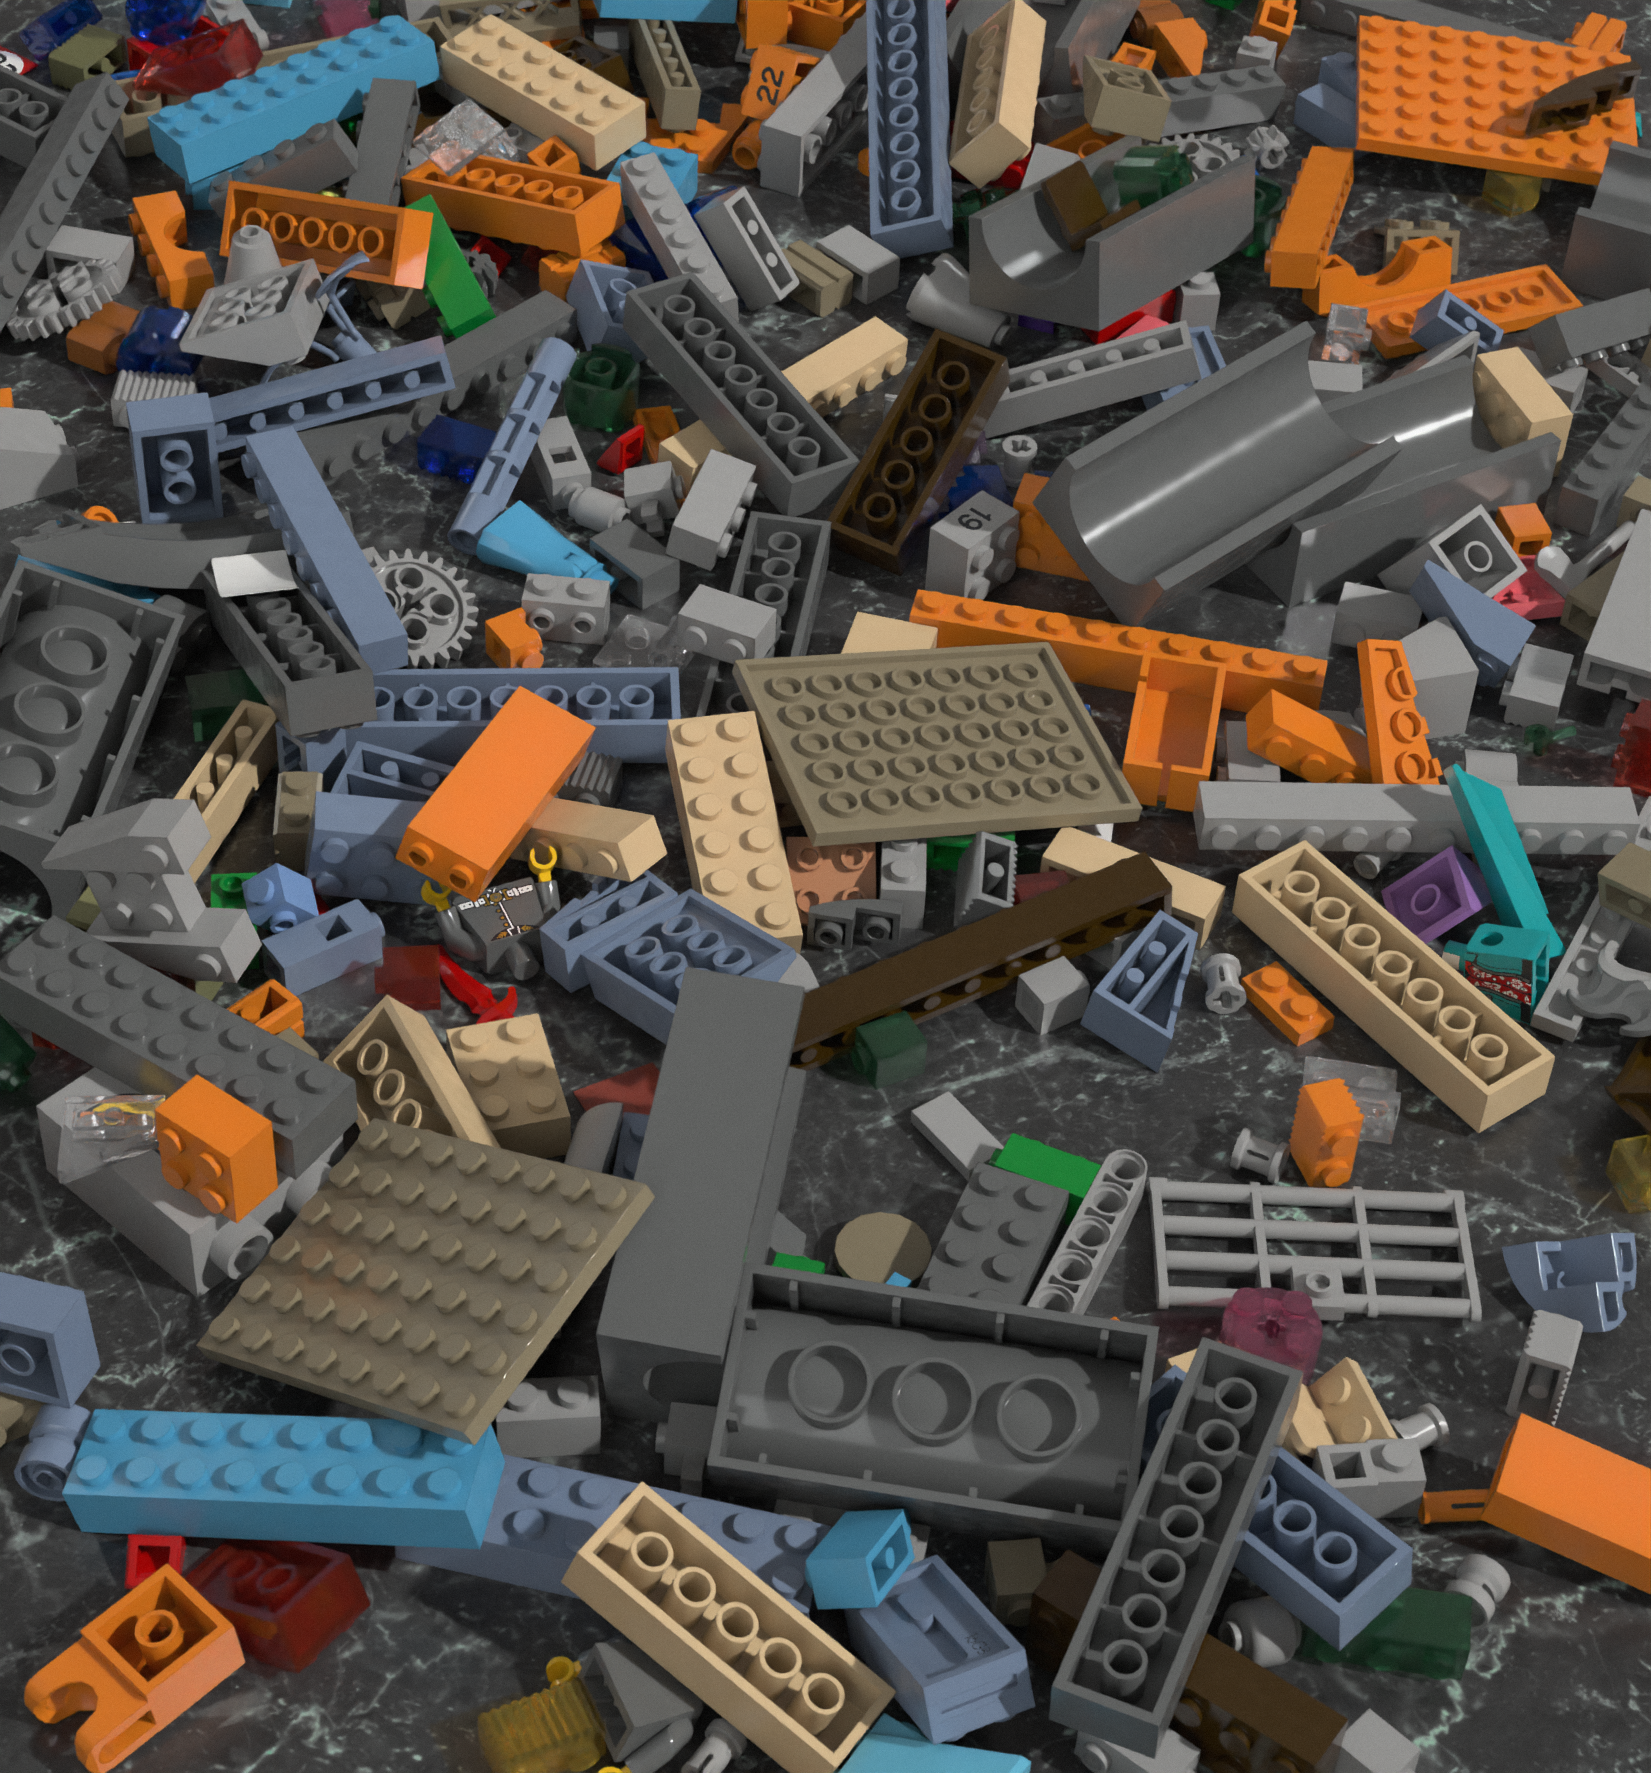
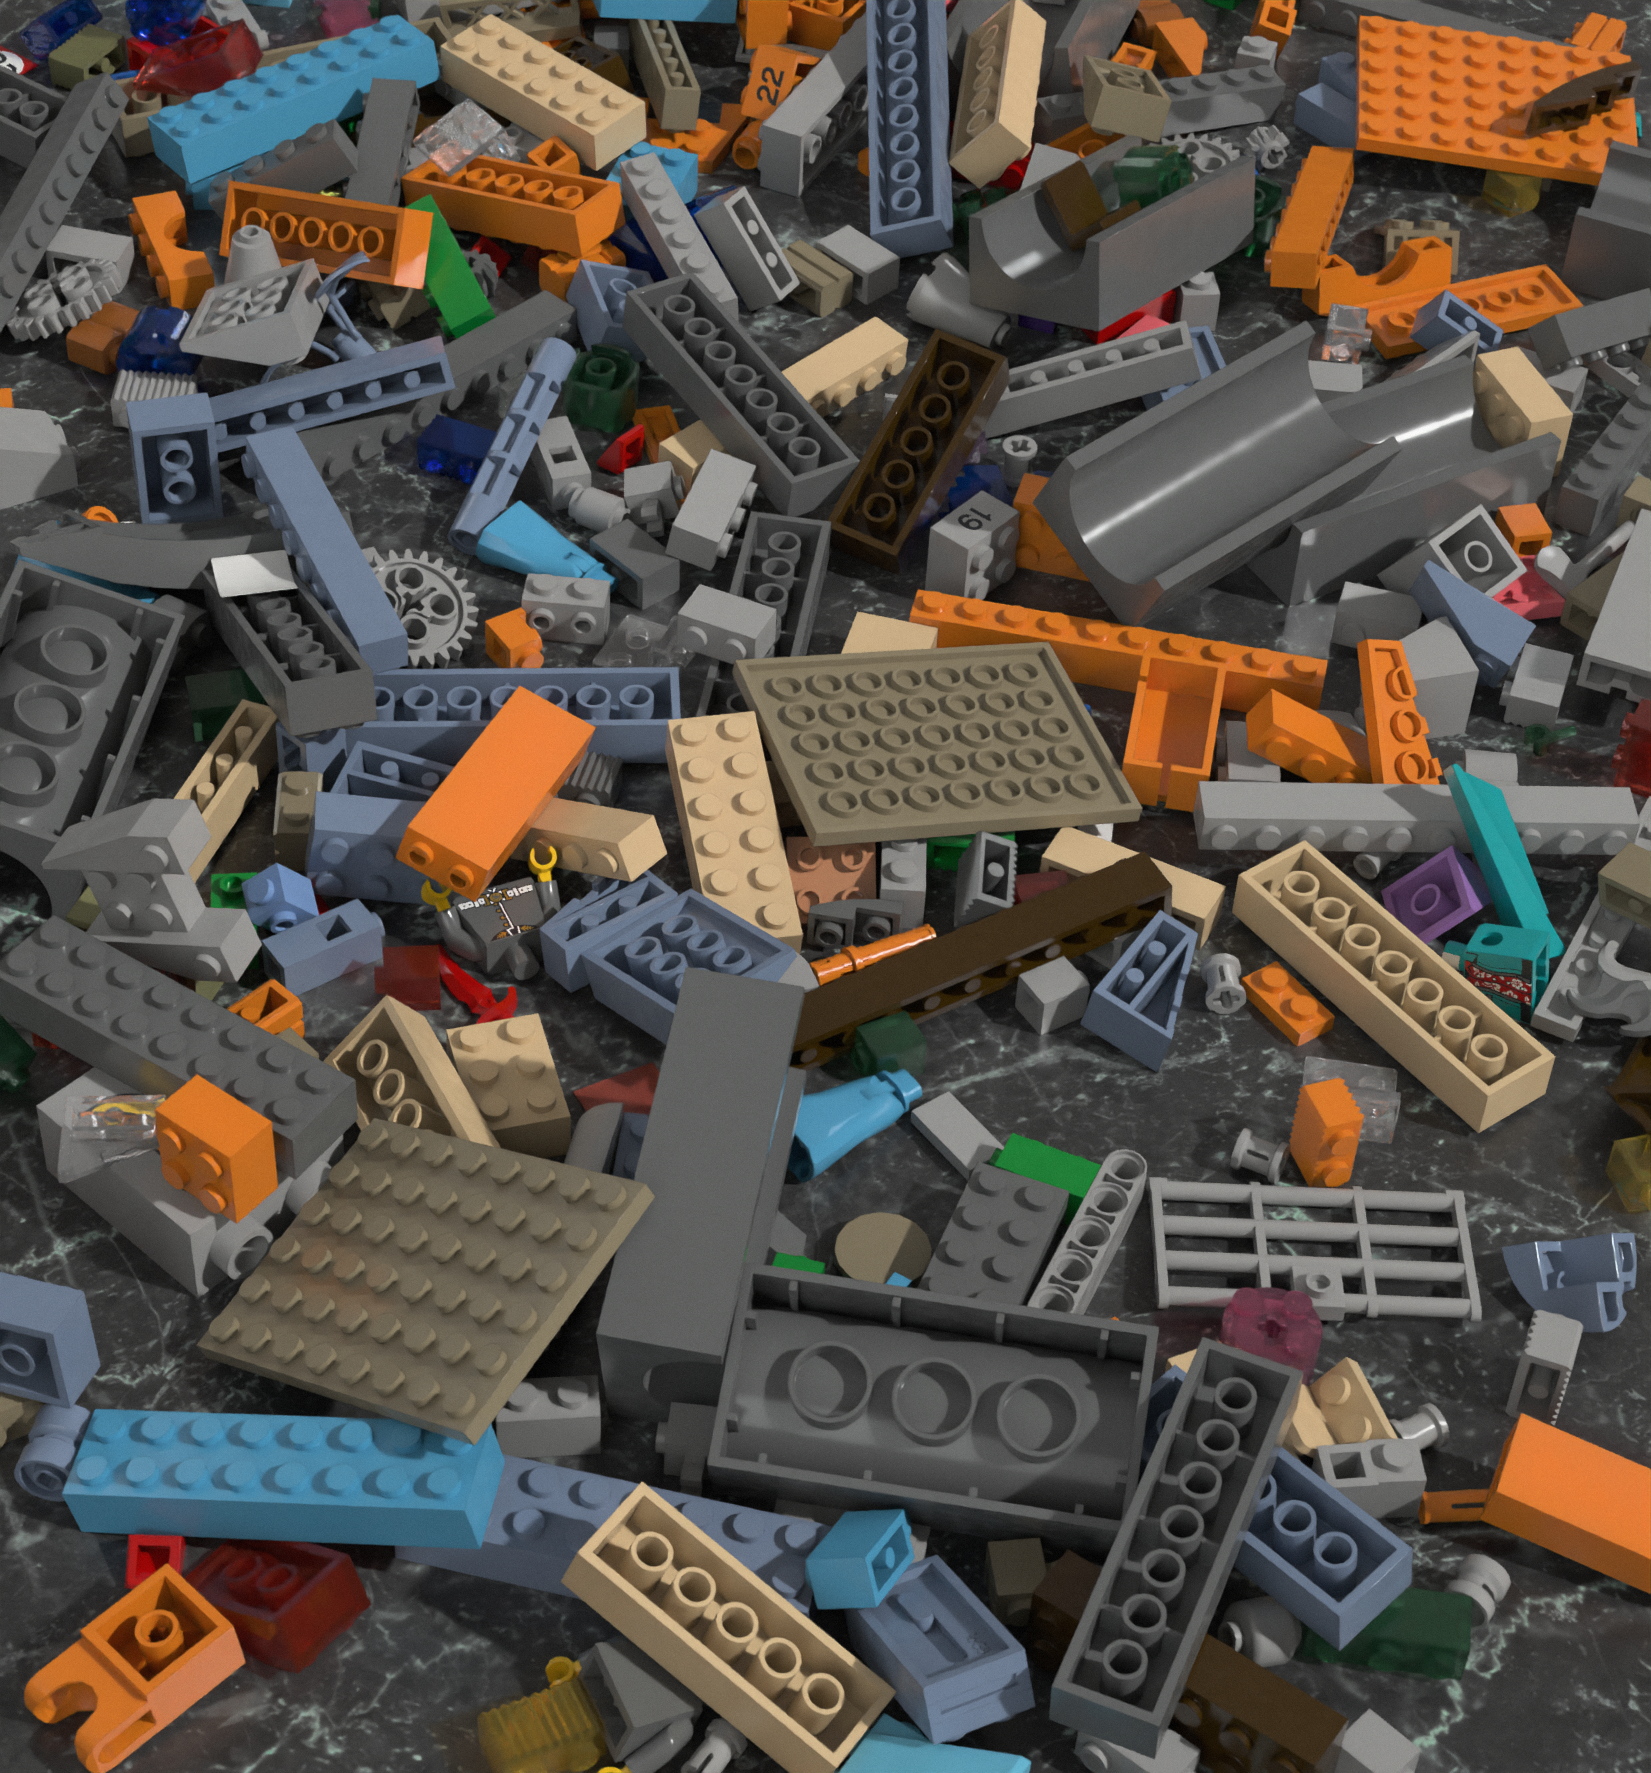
none -> dark azure piece [788,1069,923,1183]
none -> orange pin [808,924,937,987]

